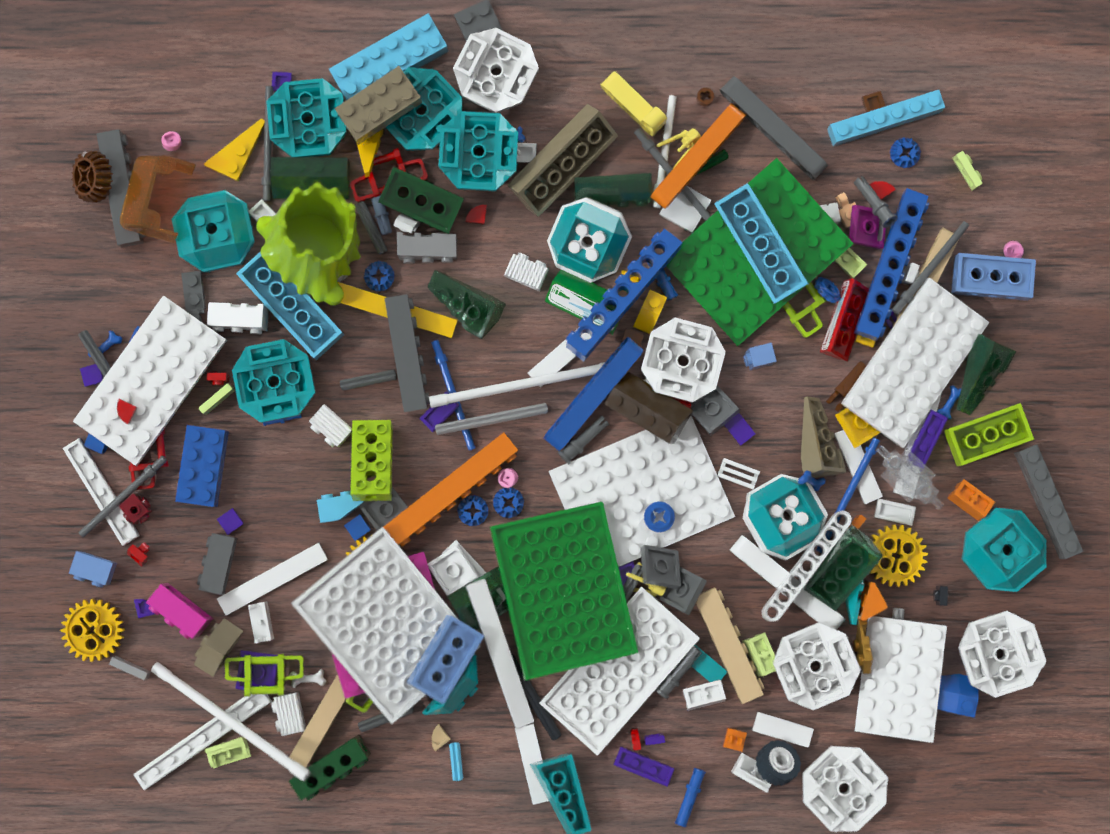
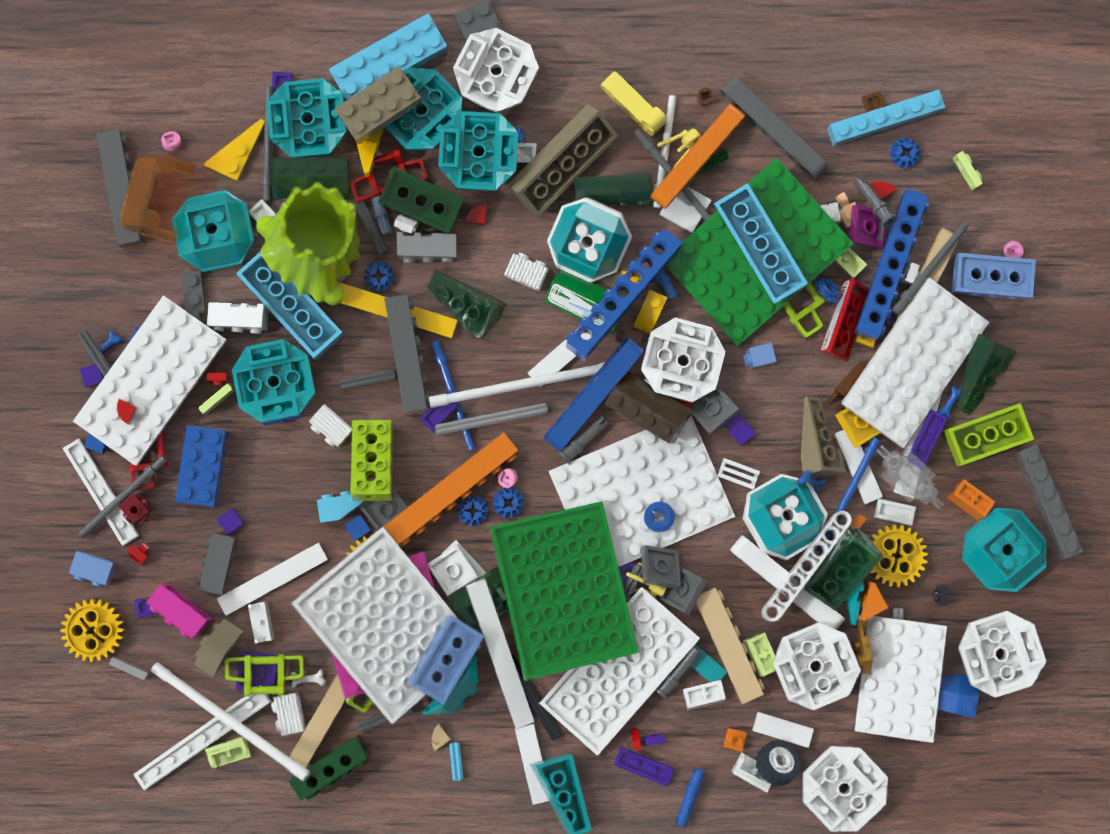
reddish brown gear [71,151,113,203] -> none

